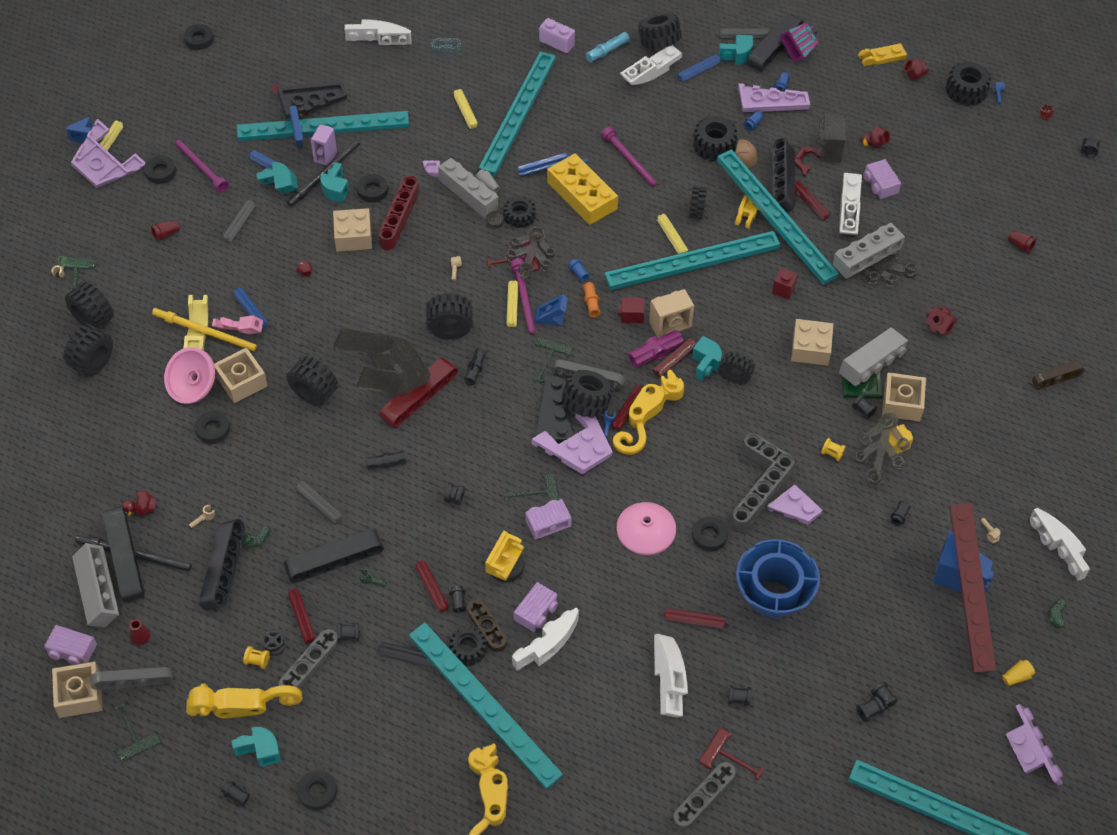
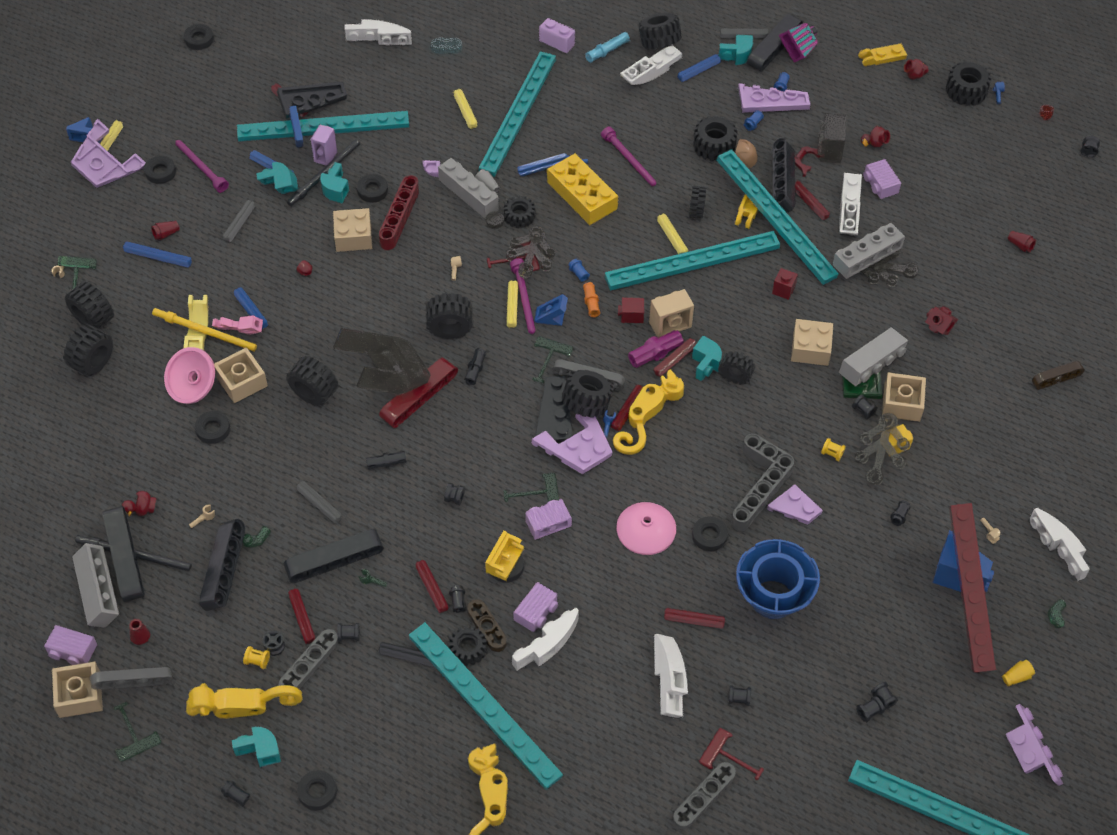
none -> blue axle [123,241,192,267]

